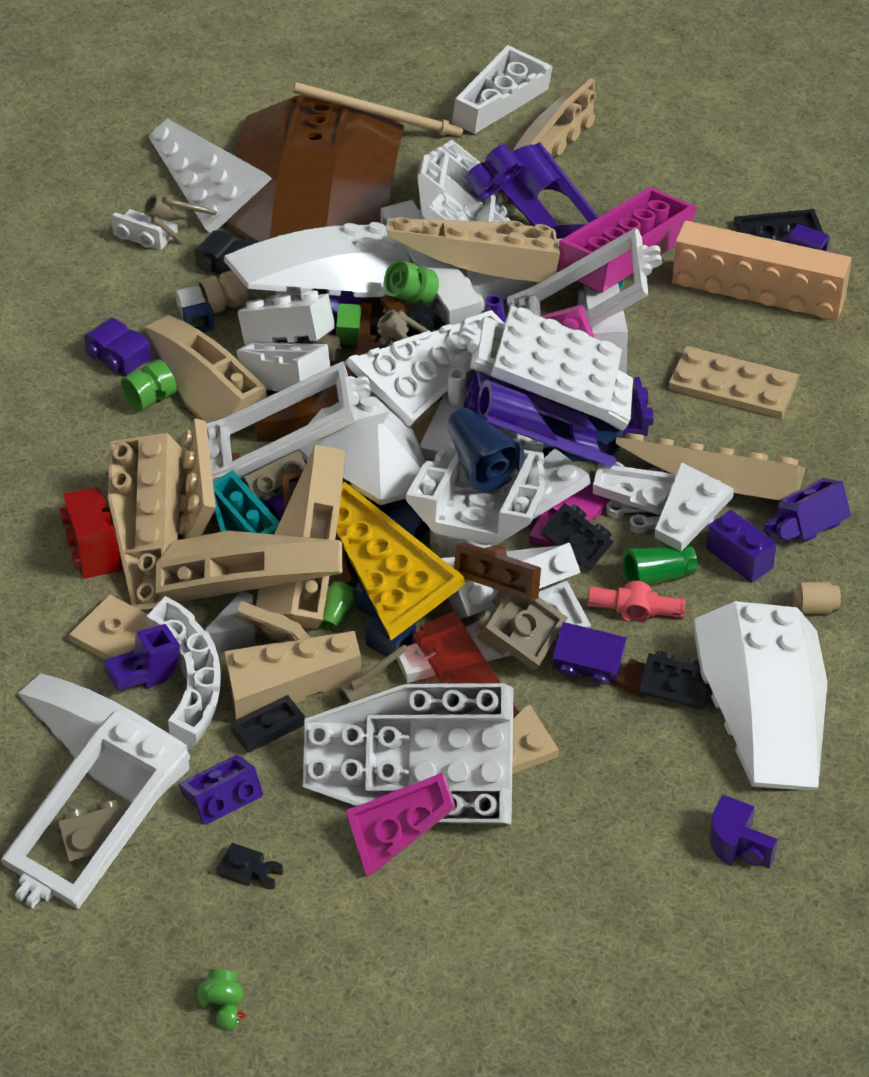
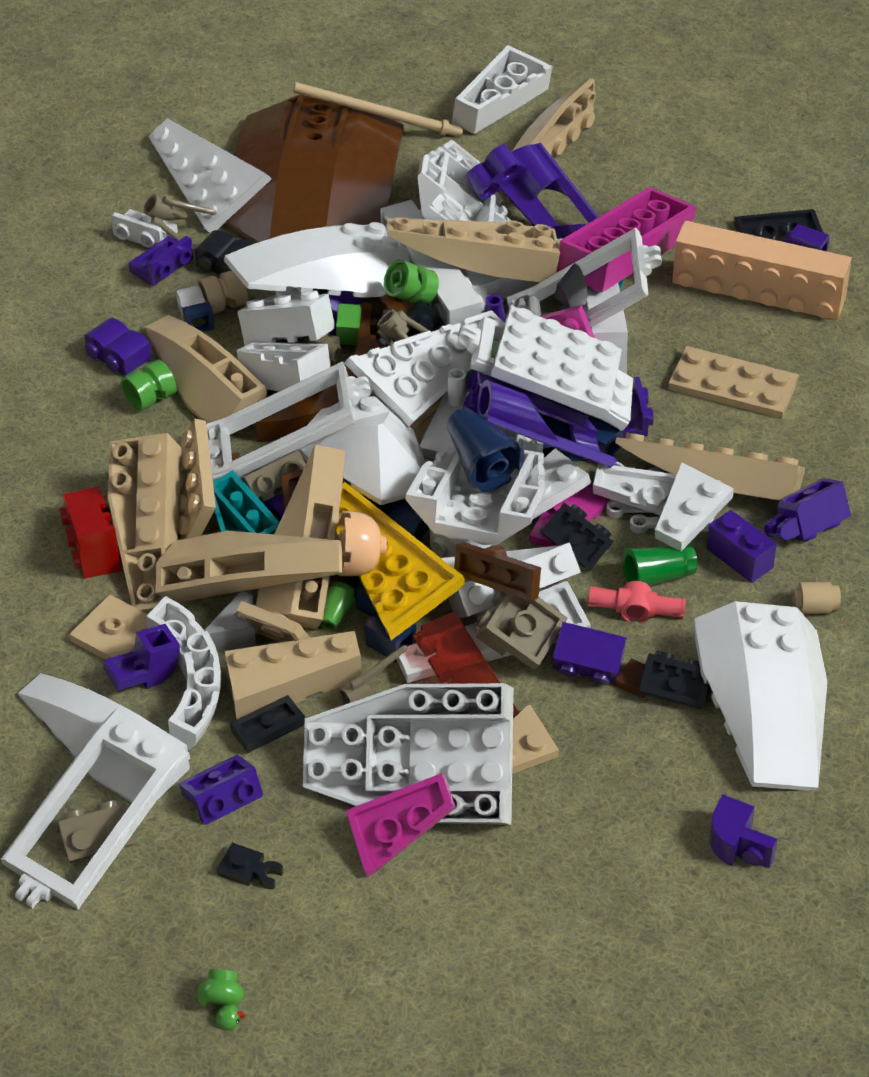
none -> dark purple bracket [129,236,193,286]
none -> light nougat cylinder [336,511,387,576]
none -> black slope [554,263,587,311]

